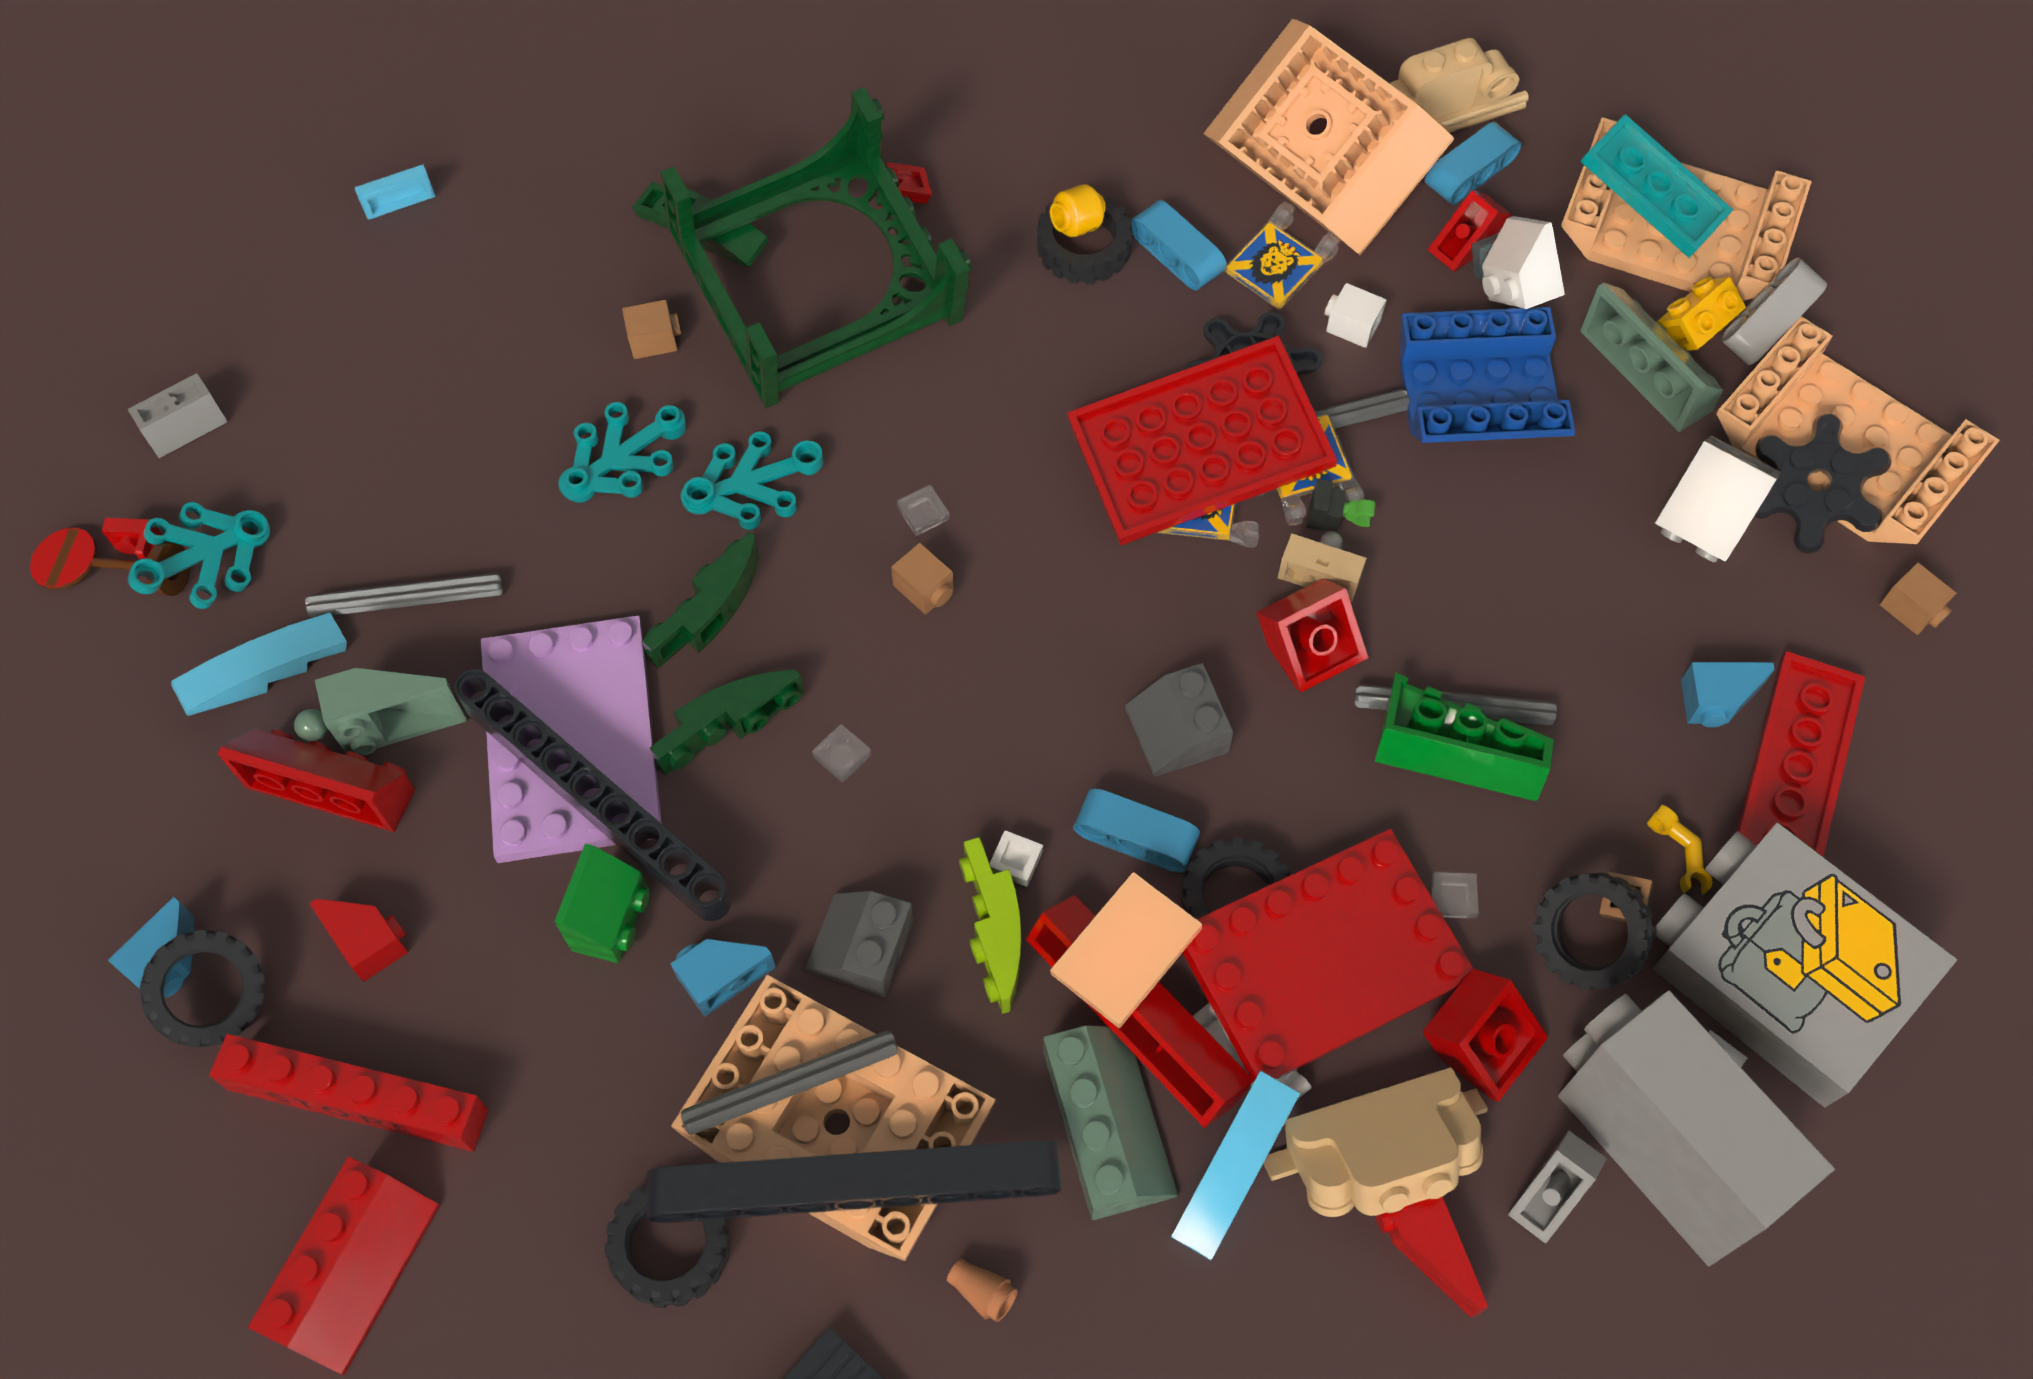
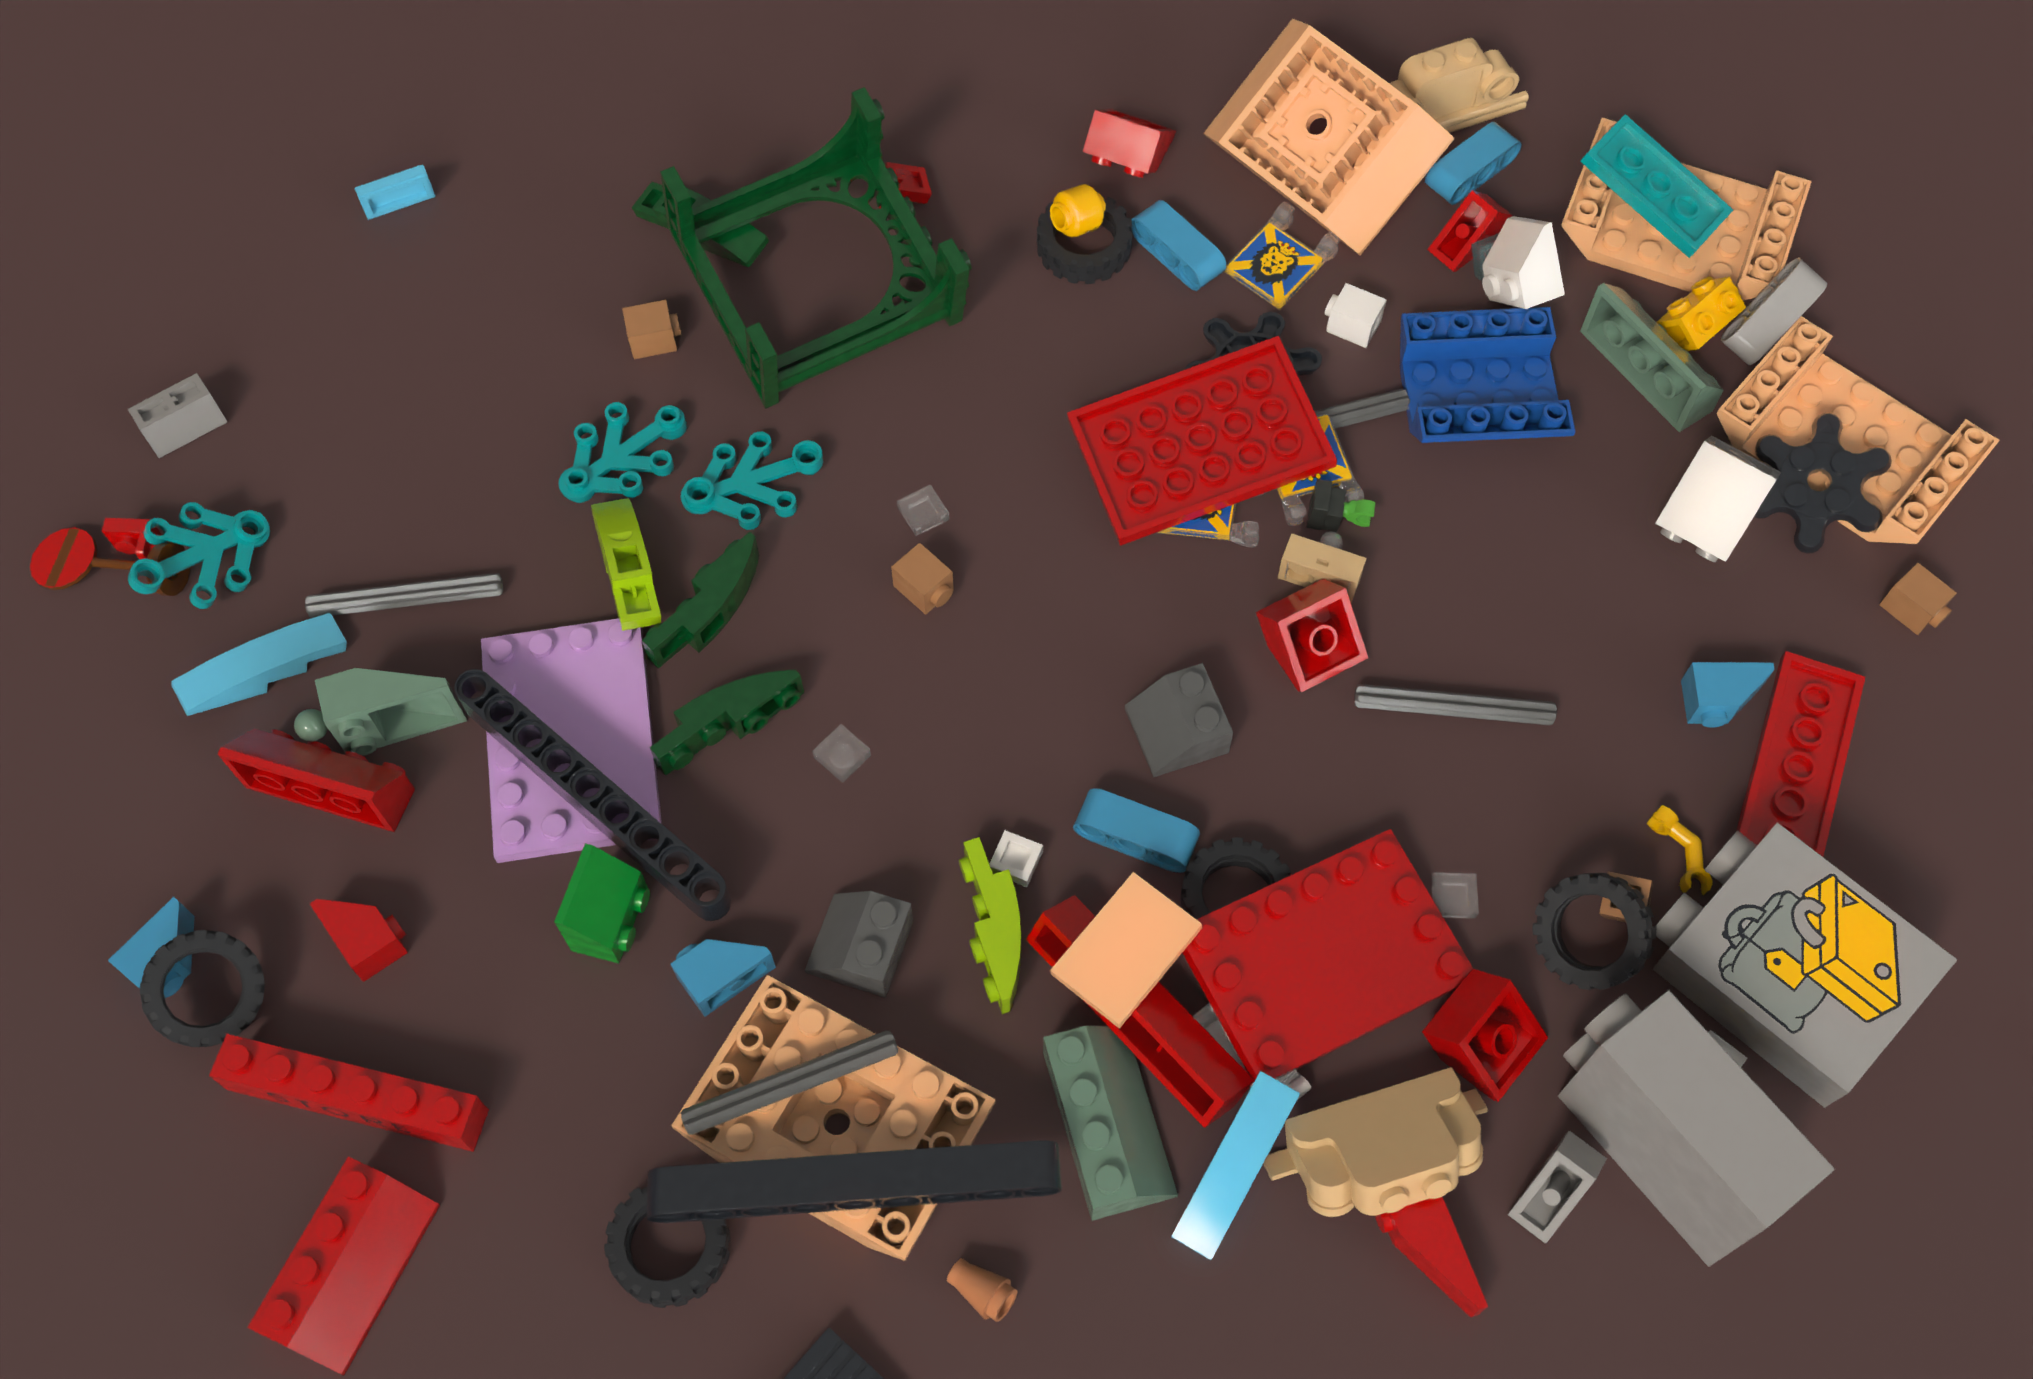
green wedge [1374,672,1554,802] -> none
none -> lime slope [591,498,661,631]
none -> slope [1083,109,1176,178]

